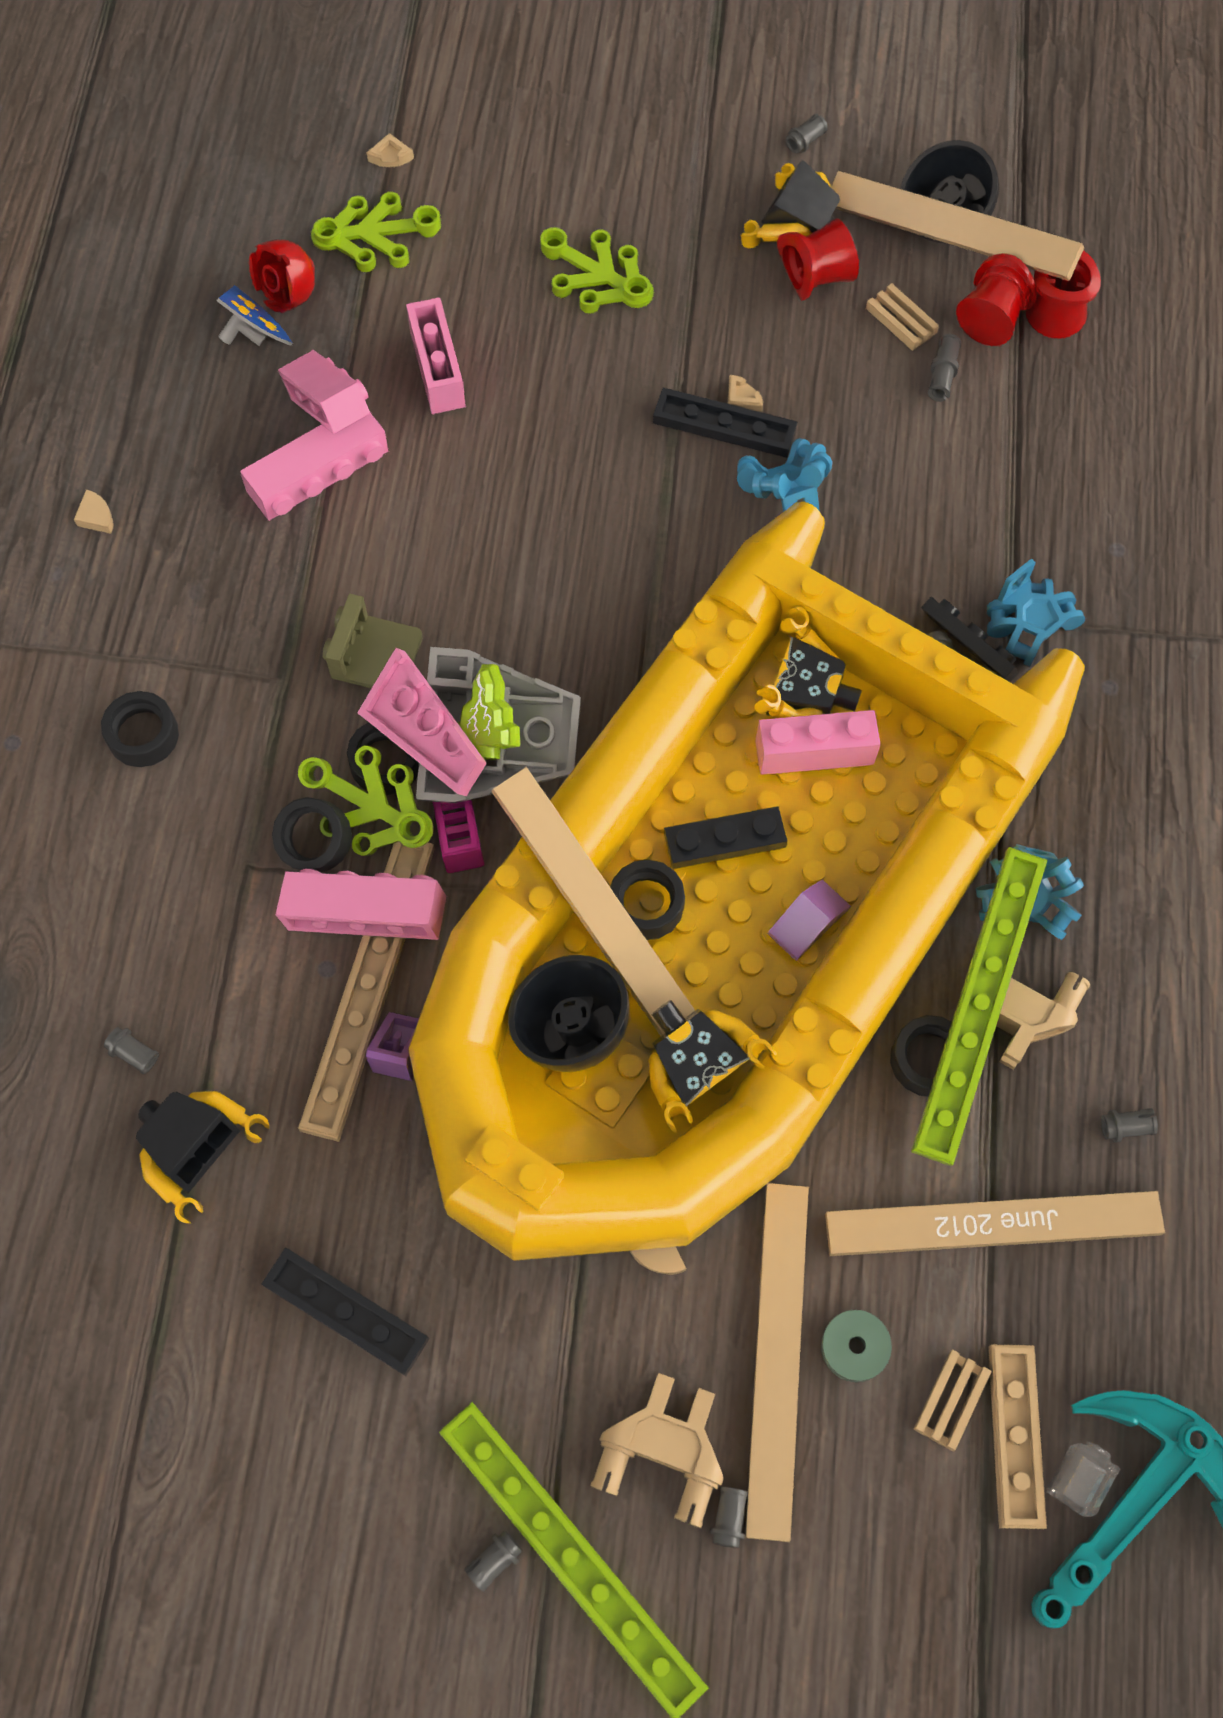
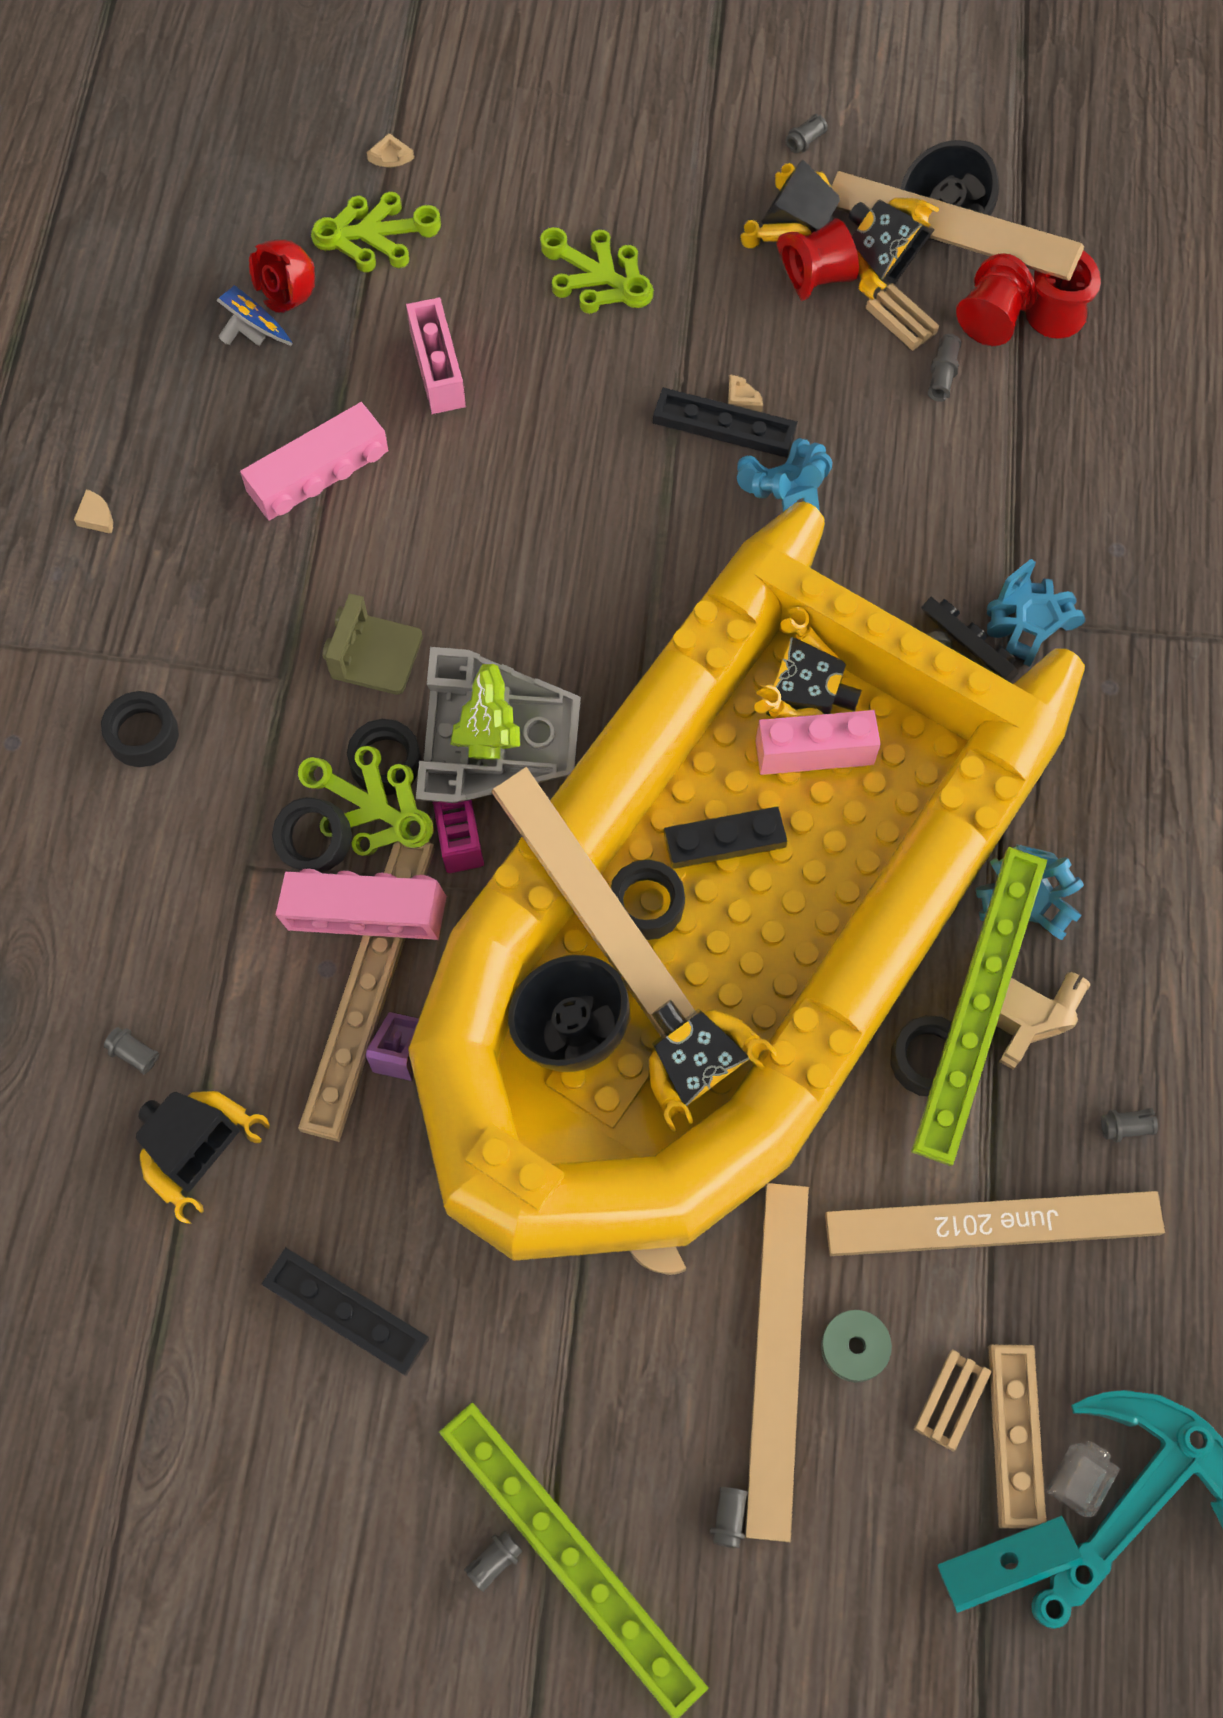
bright pink brick [278,350,370,434] -> none
bright pink wing [357,648,487,796] -> none
tan connector [590,1373,723,1528] -> none
medium lavender slope [767,879,851,961] -> none
none -> torso [849,198,939,300]
none -> teal tile [937,1516,1083,1613]

